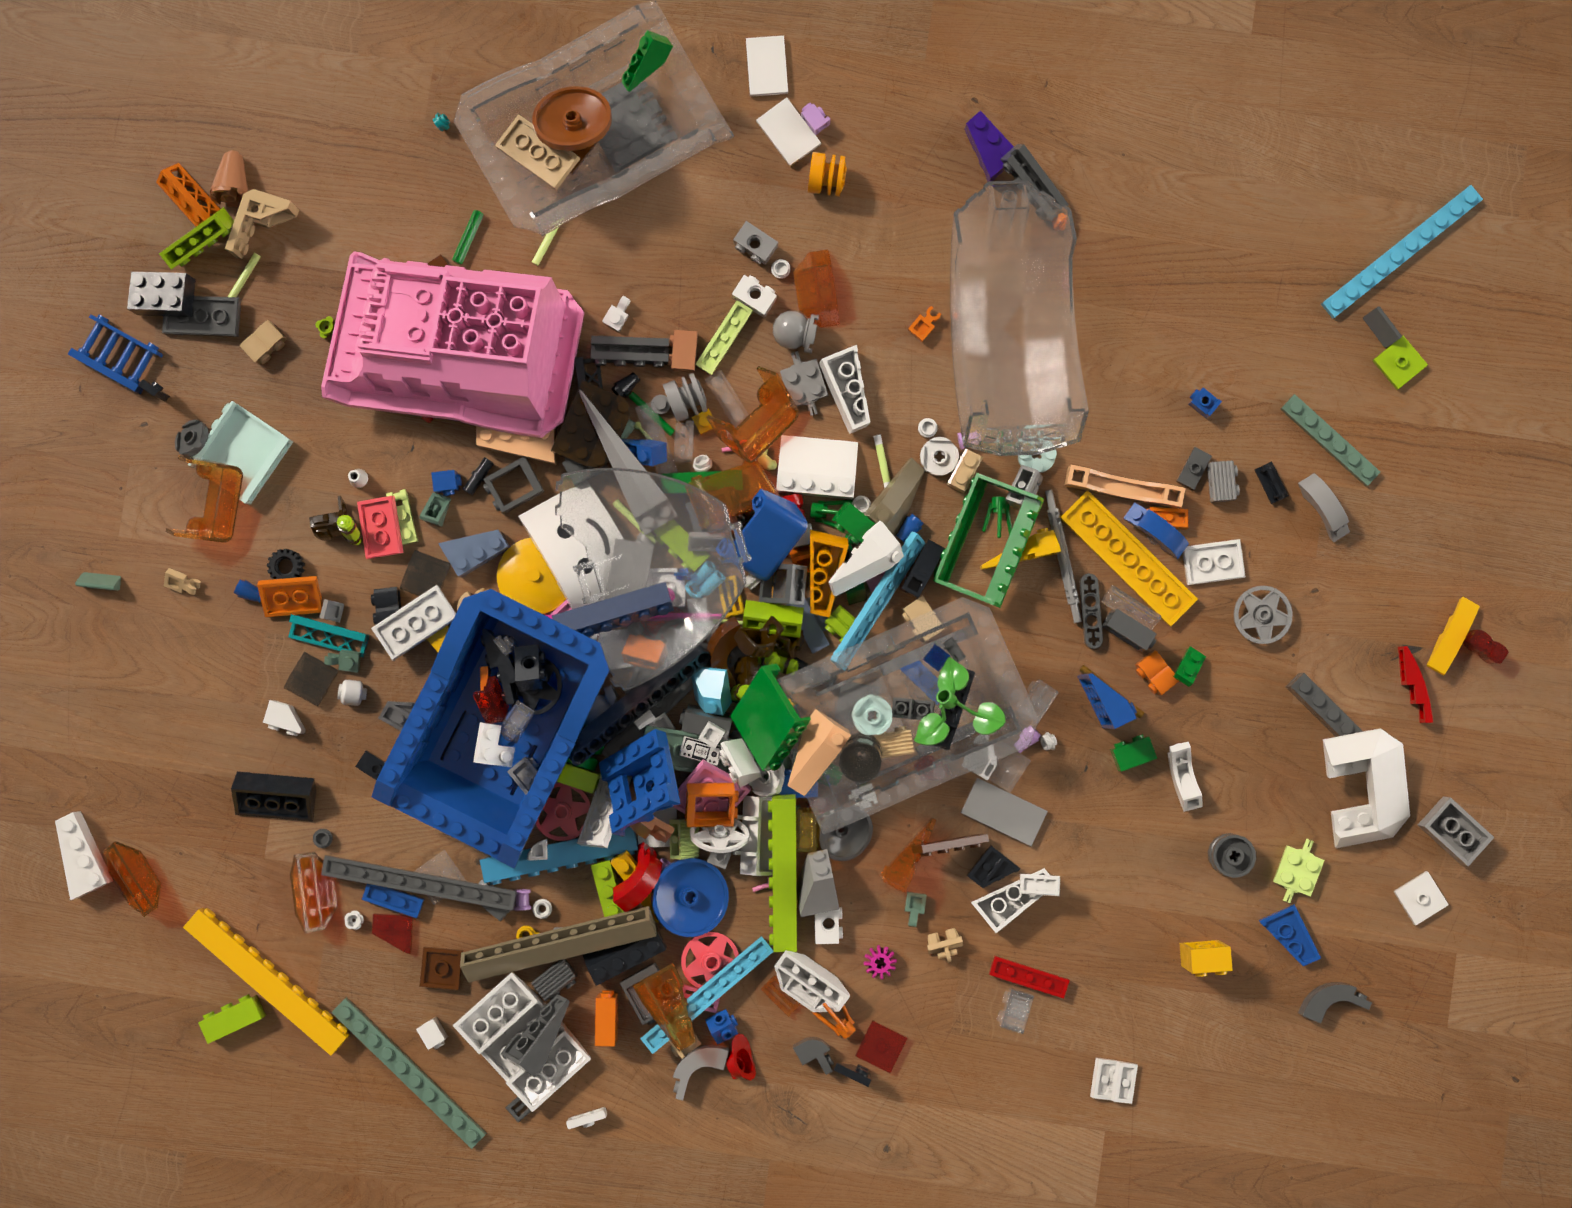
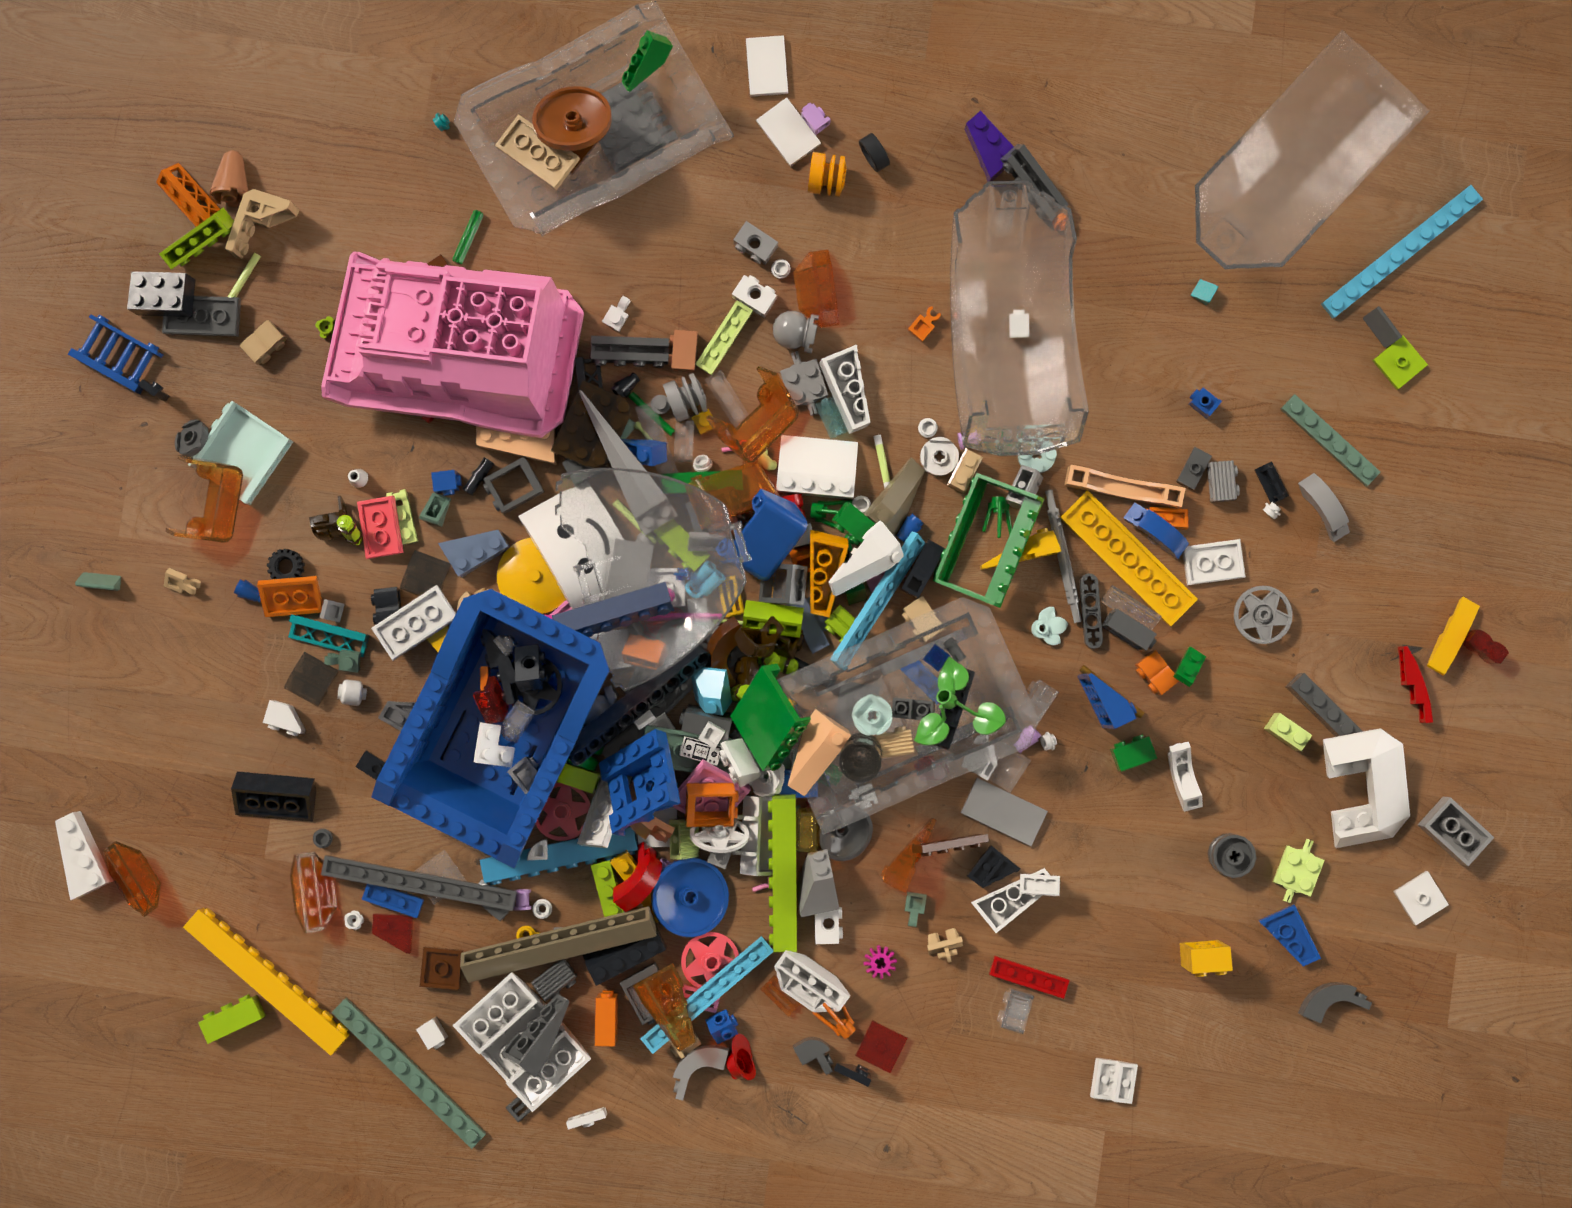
yellowish green bar [532,212,565,266] -> none
white plate [743,574,761,590] -> none
none -> clear light blue hinge [815,396,848,439]
none -> black tyre [859,133,890,172]
none -> white brick [1009,310,1029,338]
none -> light aqua plate [1031,607,1068,645]
none -> slope [1190,279,1218,305]
none -> clear windscreen [1195,30,1430,269]
none -> white plate [1263,502,1281,519]
none -> yellowish green brick [1264,713,1312,751]

